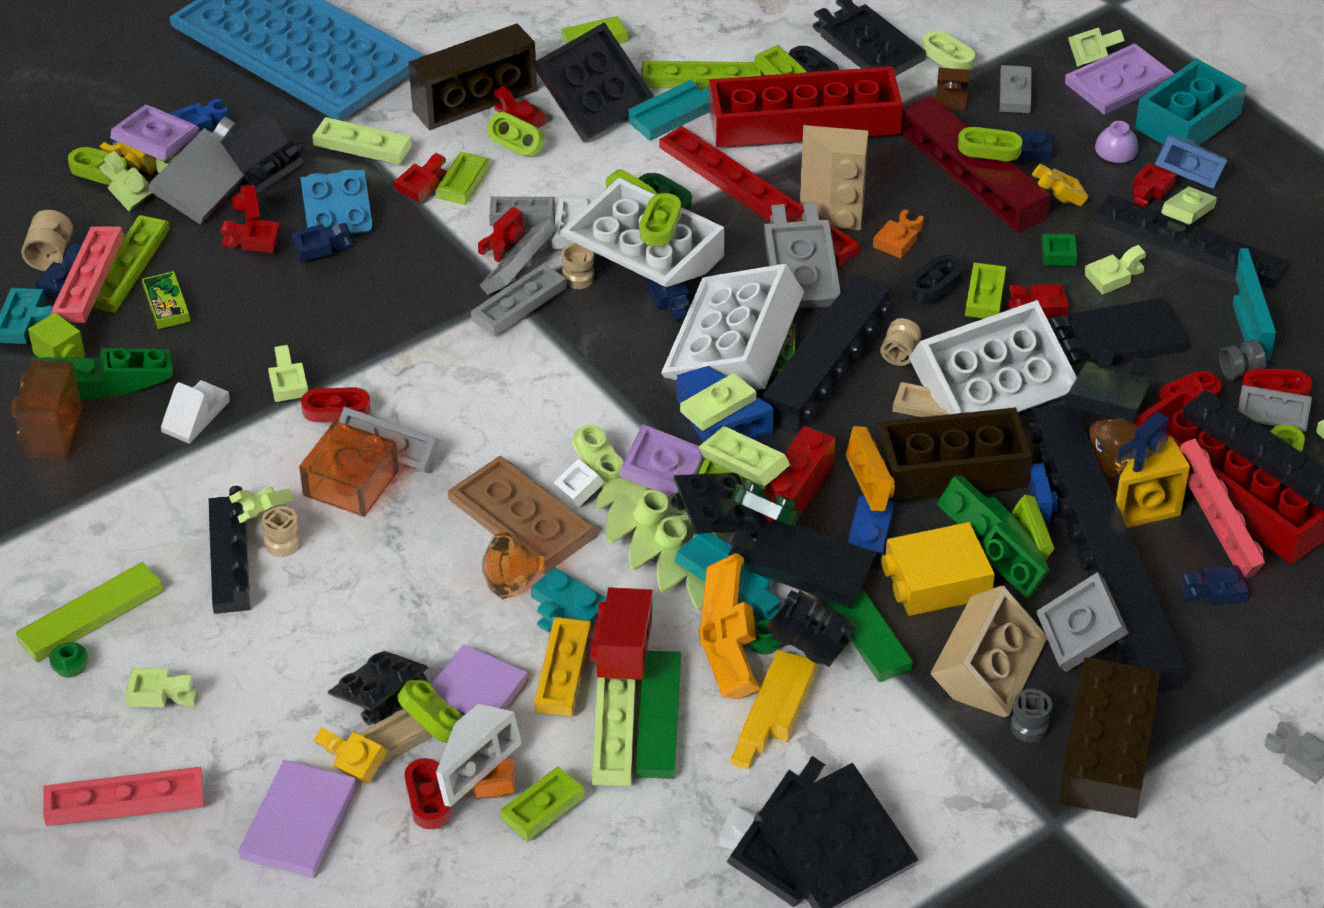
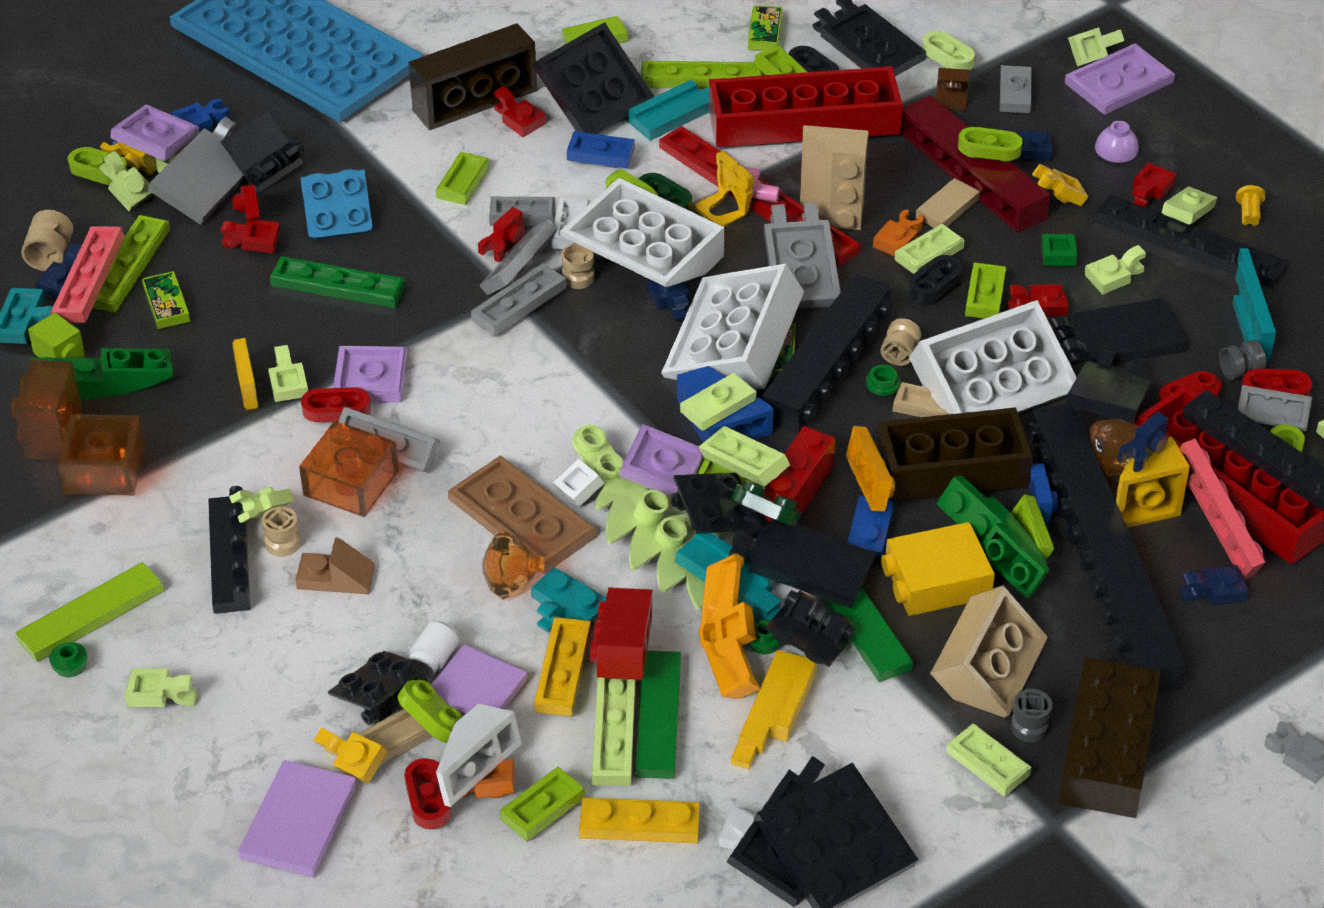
coral plate [43,767,204,826] -> none
white slope [161,380,230,444] -> none
dark blue plate [292,223,353,262] -> none
yellowish green plate [313,117,412,165] -> none
red plate [394,153,447,203] -> none
lime plate [487,112,545,157] -> none
lime plate [639,193,681,247] -> none
light grey plate [1036,572,1129,672] -> none
teal brick [1135,59,1247,146] -> none
medium blue slope [1155,135,1227,189] -> none
none -> clear orange brick [57,414,146,496]
none -> yellow tile [232,338,258,410]
none -> green tile [270,256,405,308]
none -> medium nougat slope [295,537,375,595]
none -> lavender tile [333,346,407,403]
none -> white brick [409,621,459,677]
none -> blue plate [567,131,635,169]
none -> yellow plate [579,797,700,843]
none -> yellow piece [695,151,754,227]
none -> bright pink arm [745,167,780,203]
none -> tile [748,5,782,51]
none -> green plate [866,365,900,396]
none -> yellowish green plate [894,224,965,274]
none -> tan tile [916,178,980,228]
none -> yellowish green plate [947,723,1031,797]
none -> yellow piece [1236,185,1265,226]

